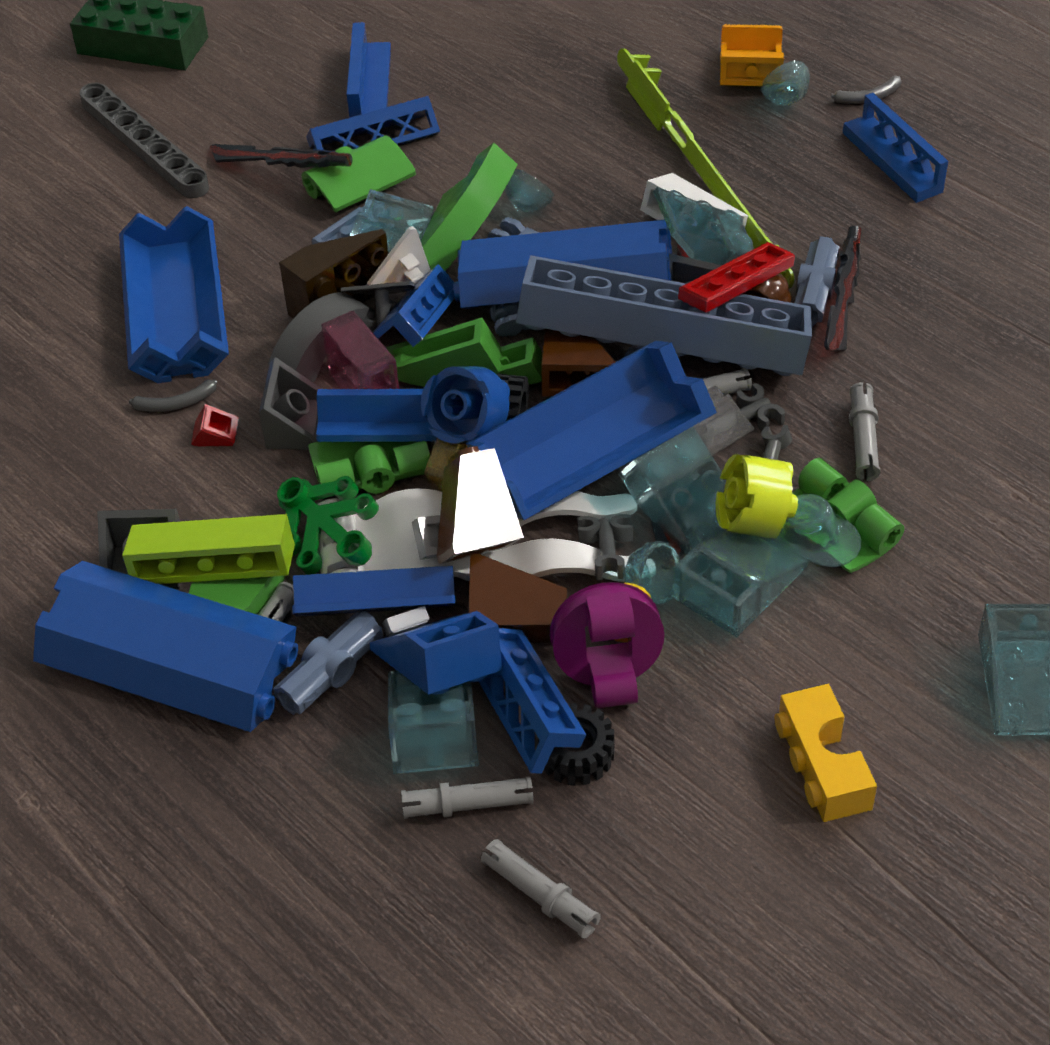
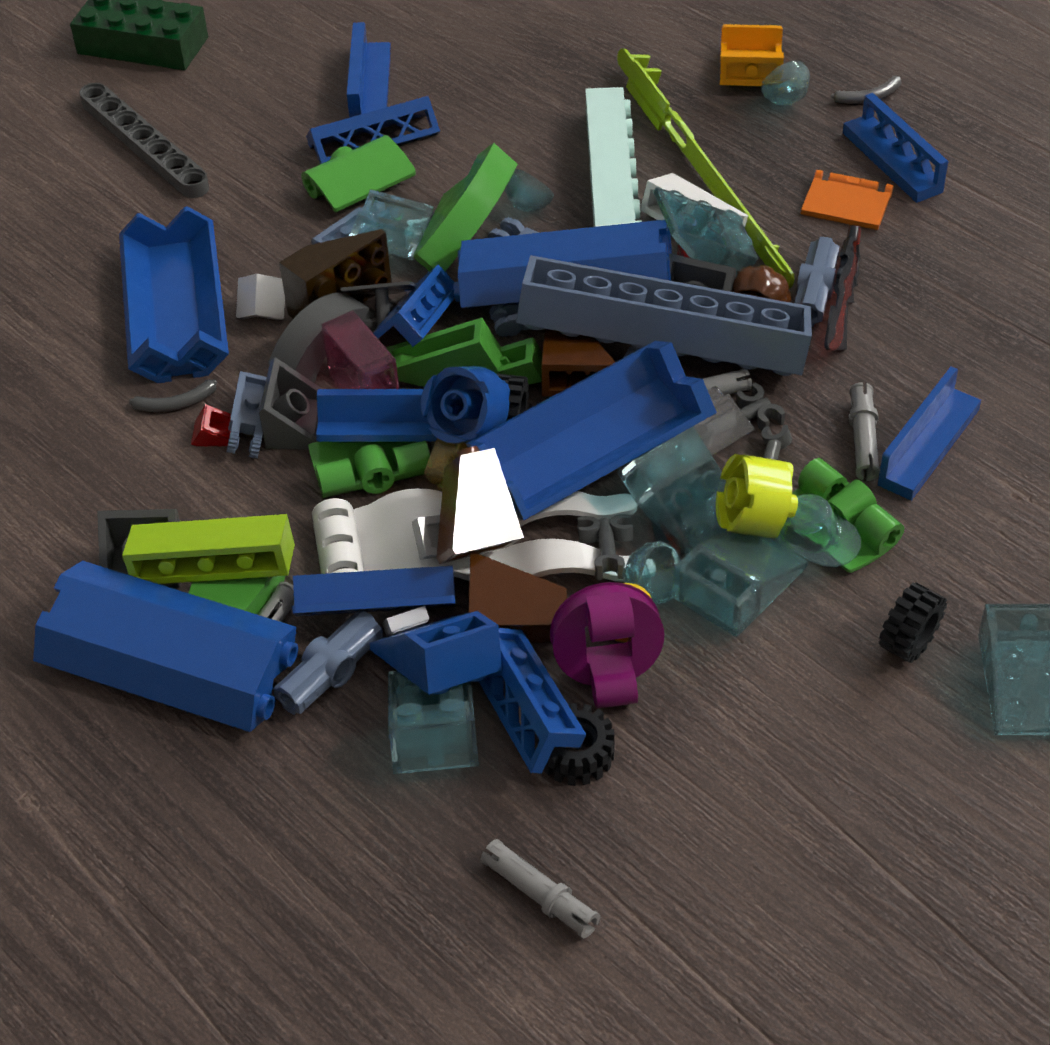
black sword [210,144,352,168] -> none
green plant [277,476,379,575] -> none
white piece [367,226,431,285] -> none
light grey pin [401,776,534,819] -> none
red tile [678,242,795,313] -> none
yellow arch [774,683,877,823] -> none
none -> sand blue hinge [226,371,267,459]
none -> white panel [236,274,285,320]
none -> light aqua brick [586,87,642,227]
none -> orange piece [801,170,894,230]
none -> blue panel [878,366,981,501]
none -> black tyre [879,582,947,663]

